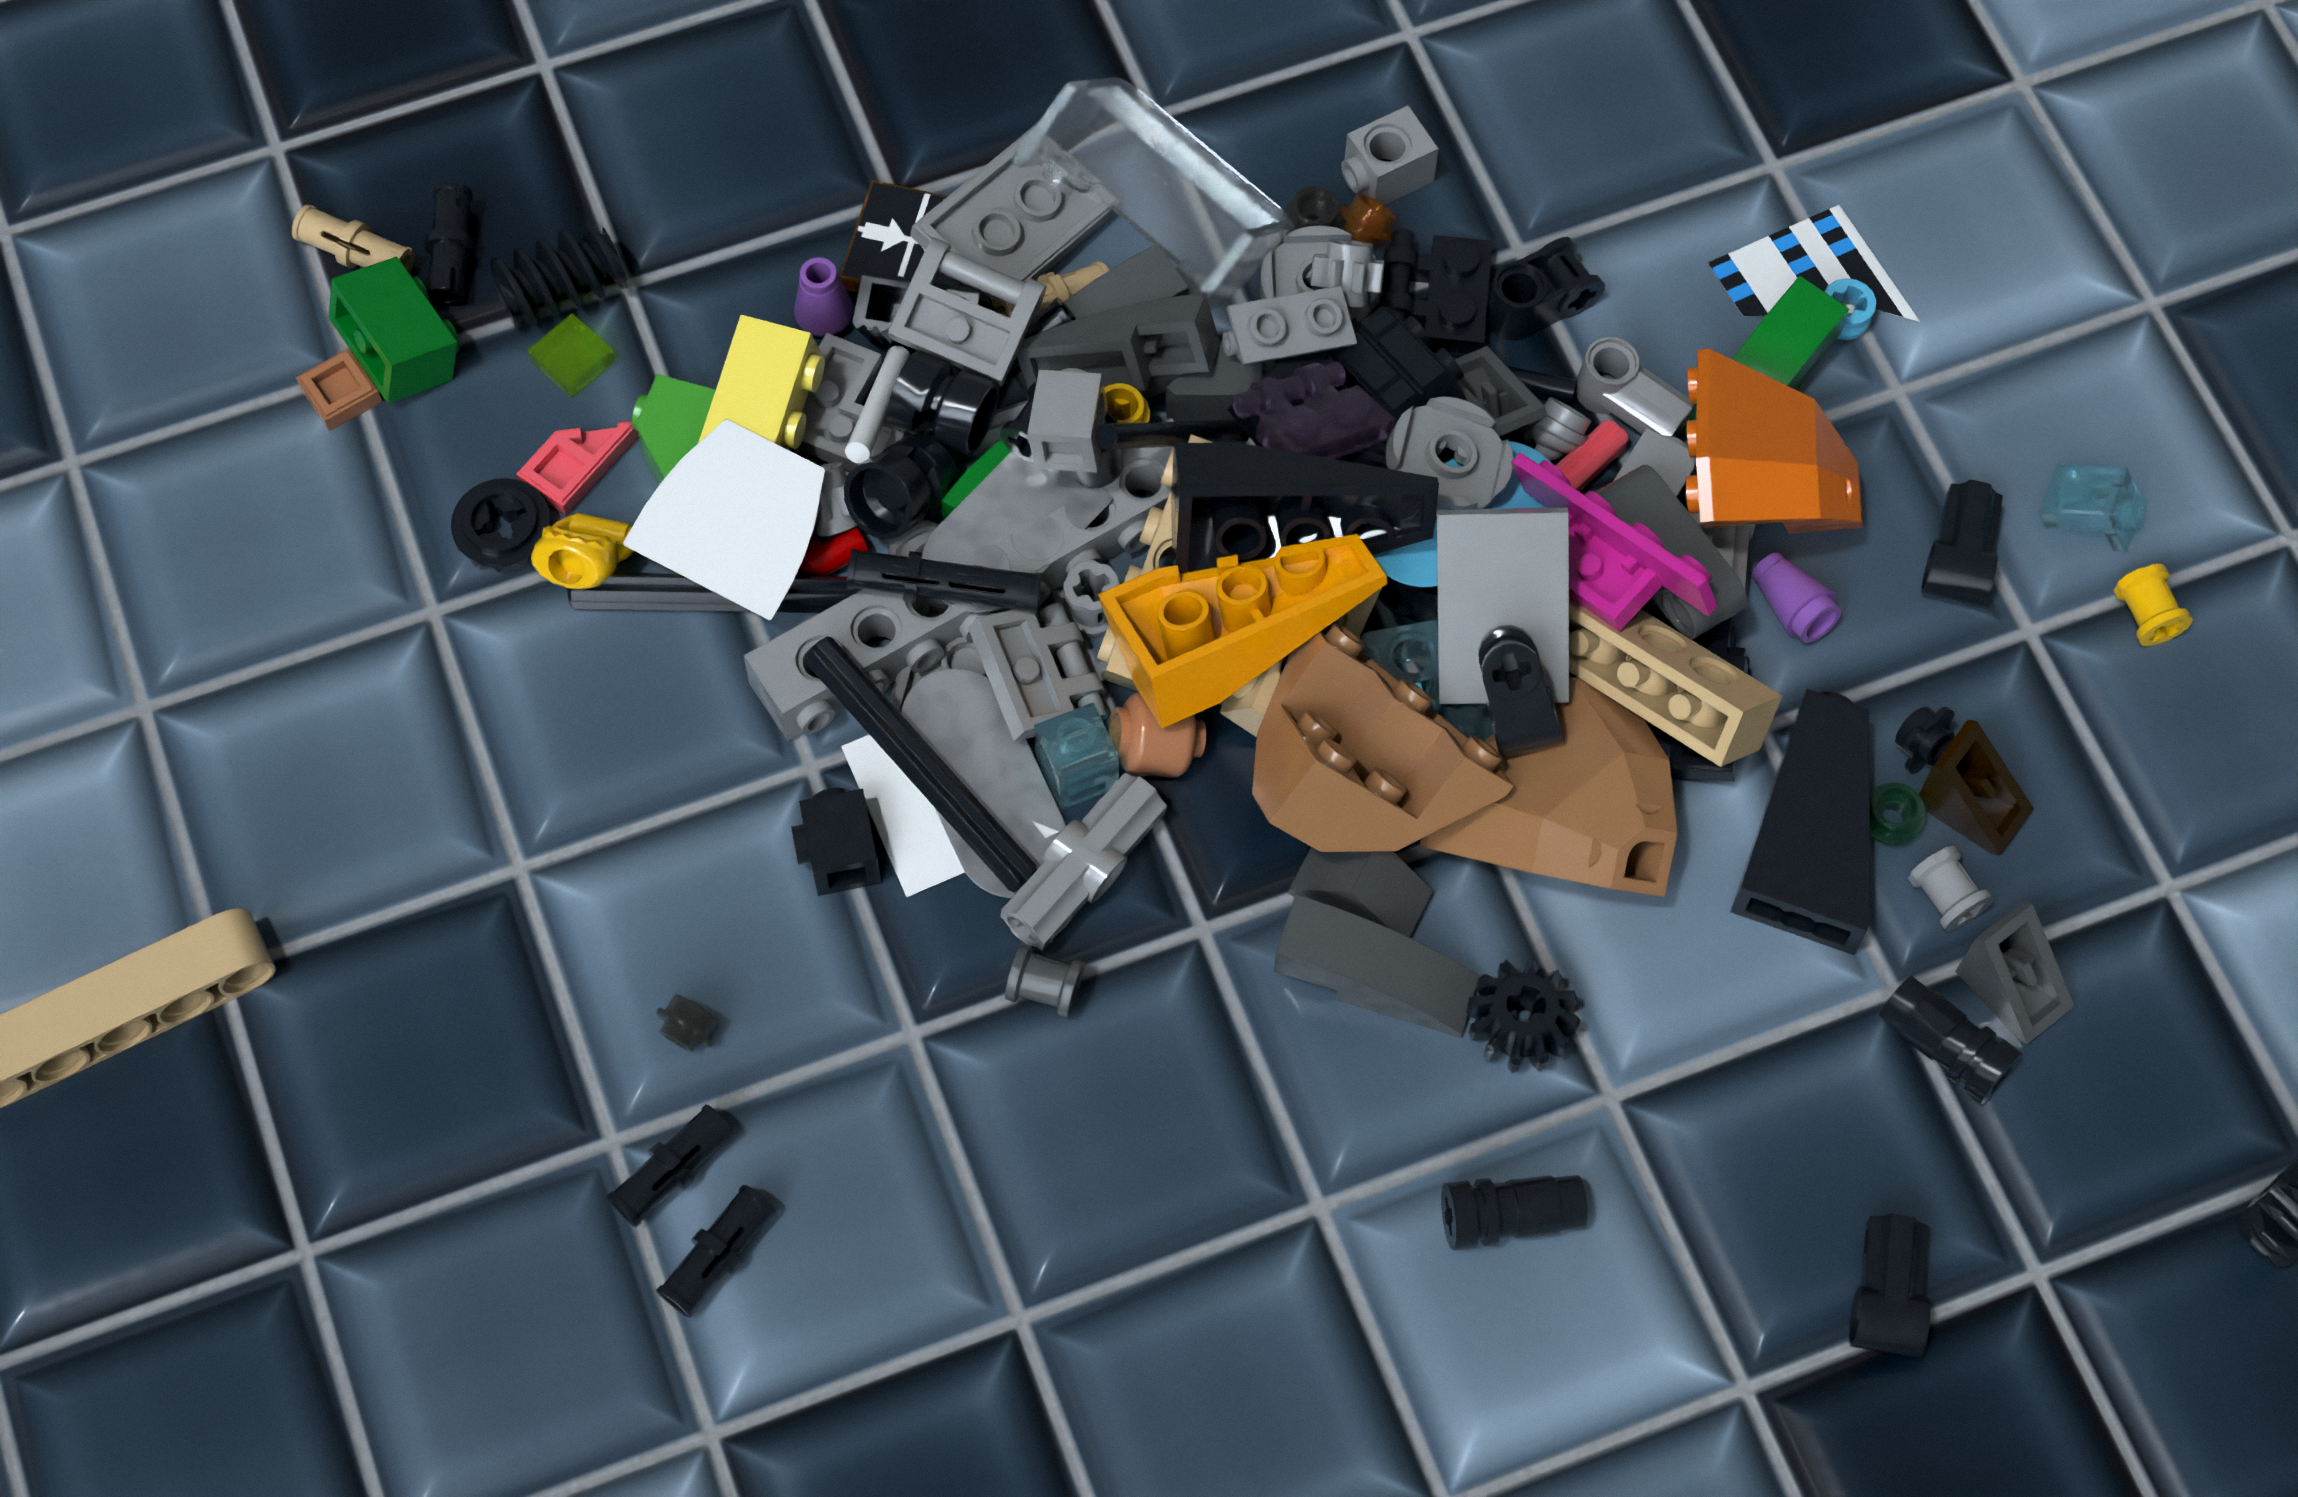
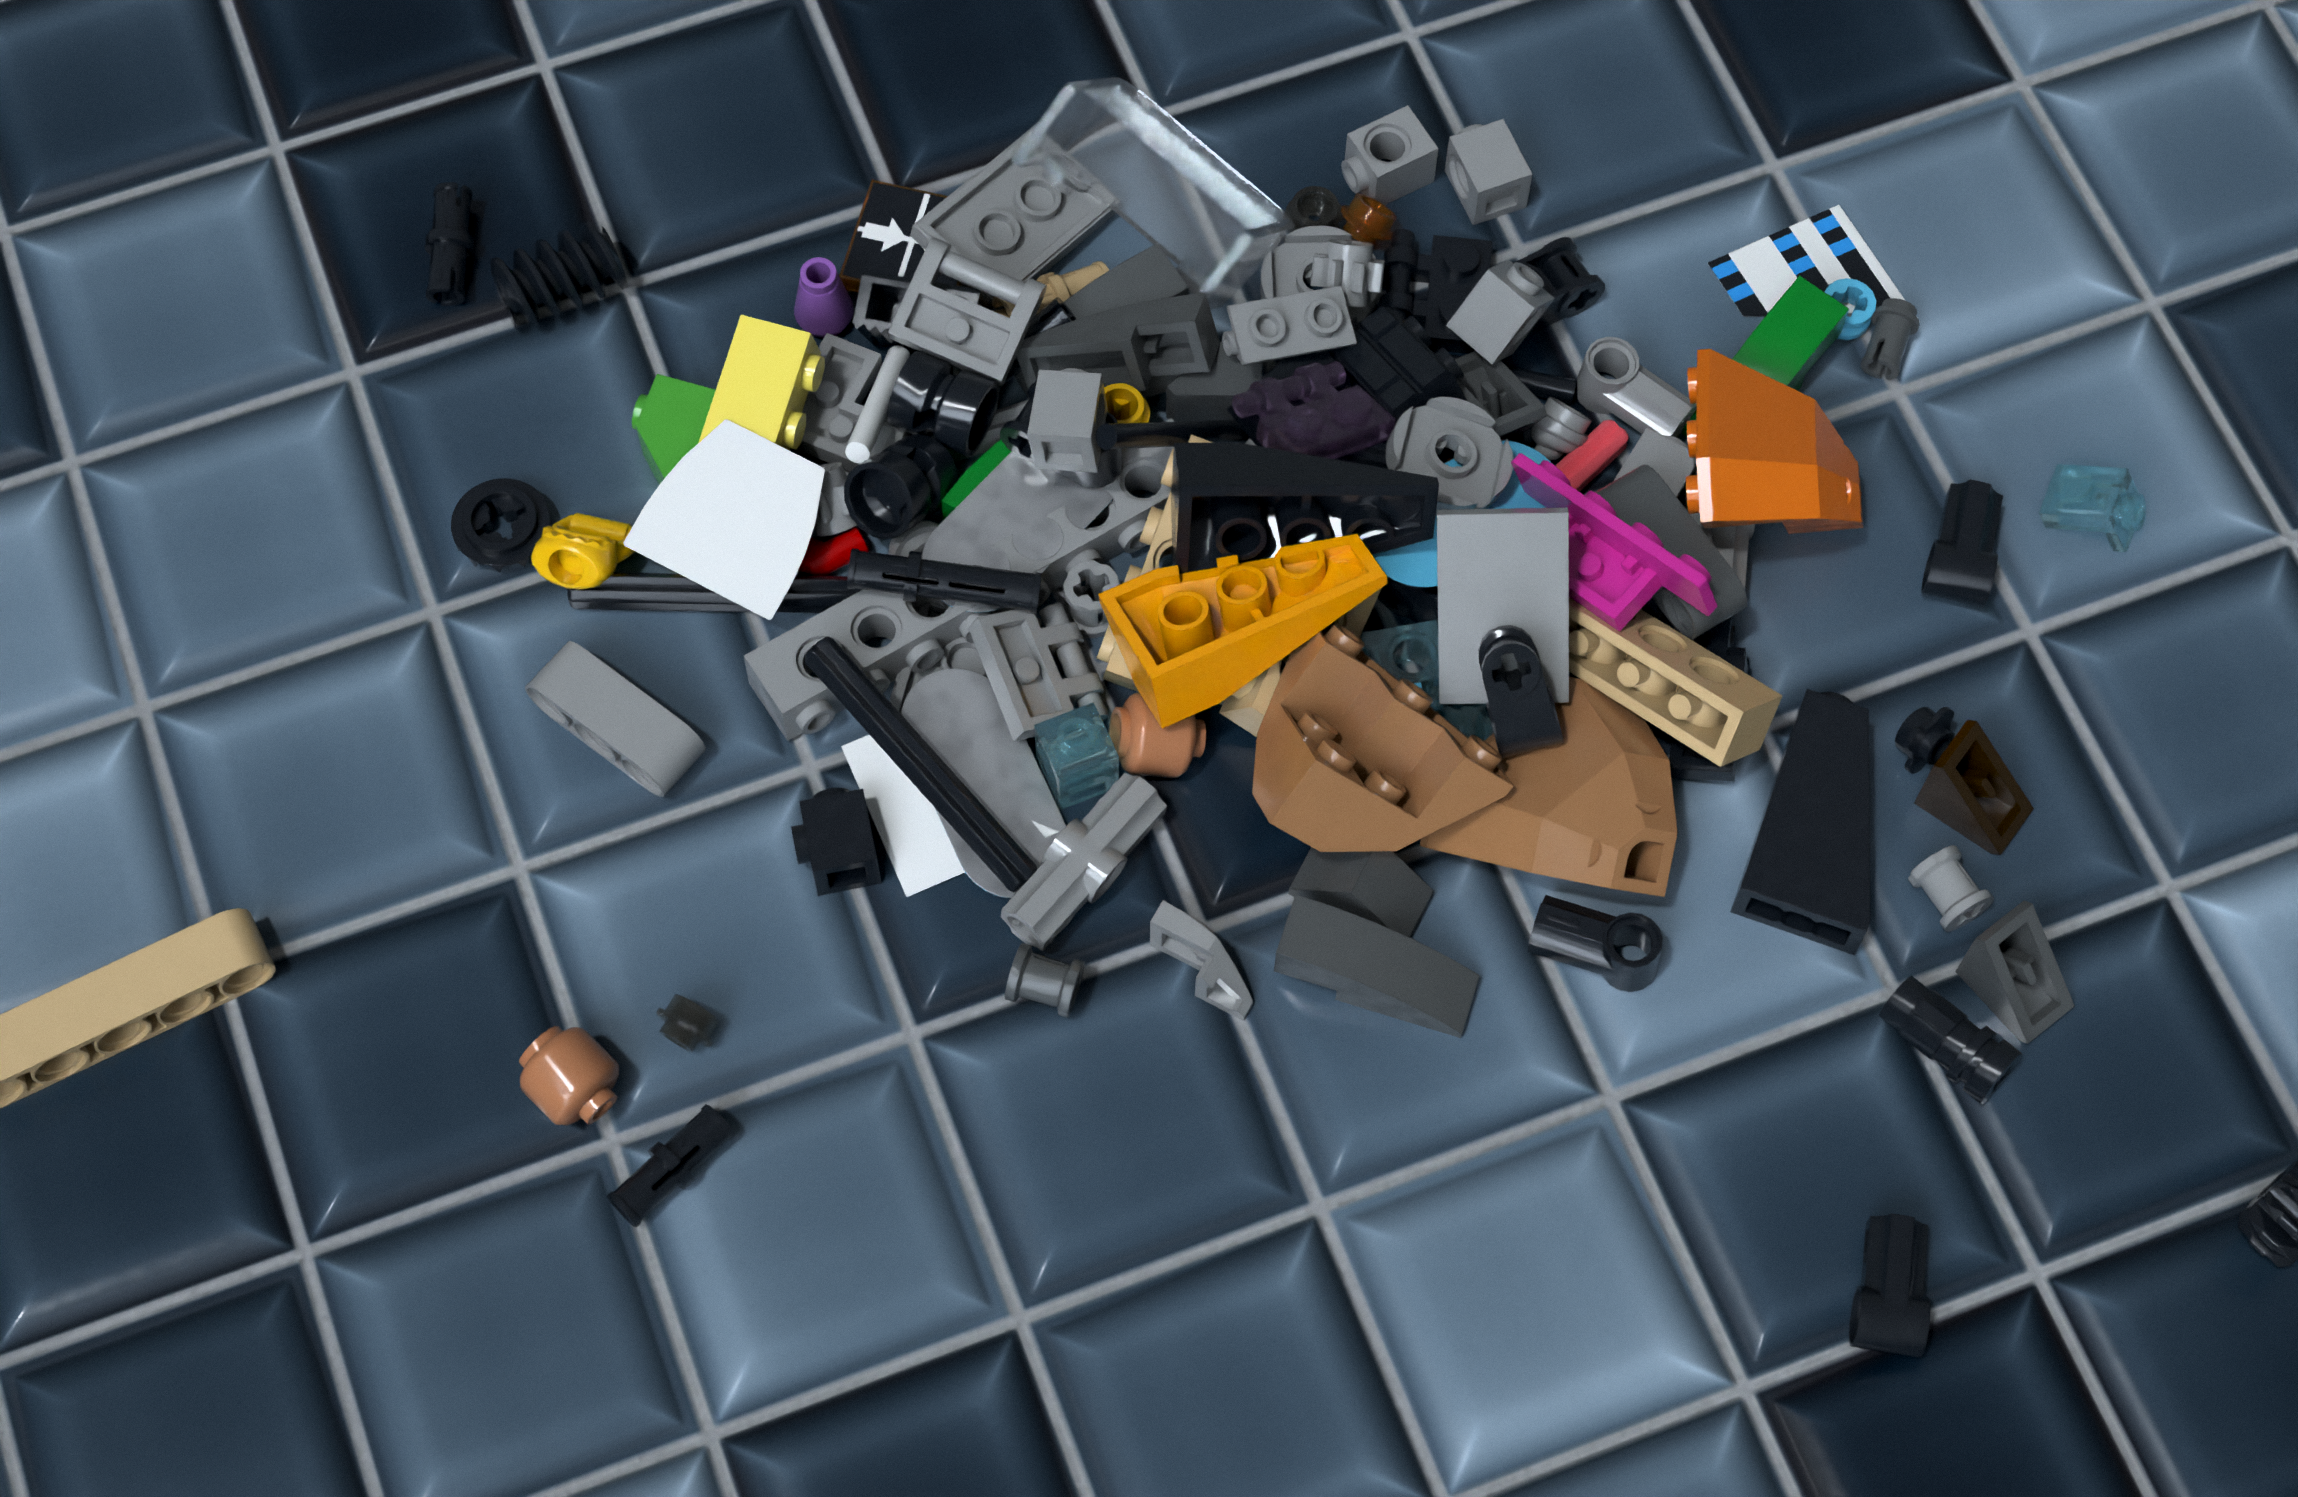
tan pin [292,205,415,274] -> none
nougat tile [295,348,382,432] -> none
green brick [328,256,460,404] -> none
coral tile [516,421,638,516] -> none
clear neon green tile [527,313,615,397] -> none
black pin [656,1185,776,1318] -> none
black axle [1441,1175,1588,1250] -> none
black gear [1466,958,1580,1073] -> none
medium lavender cone [1752,552,1842,643] -> none
clear green plate [1869,783,1927,846] -> none
yellow bush [2113,563,2193,646] -> none
none -> nougat head [519,1026,619,1126]
none -> light grey beam [525,641,706,797]
none -> light grey slope [1150,900,1253,1021]
none -> light grey brick [1444,119,1533,225]
none -> light grey brick [1446,260,1555,364]
none -> black piece [1528,895,1663,992]
none -> dark grey pin [1860,298,1920,380]

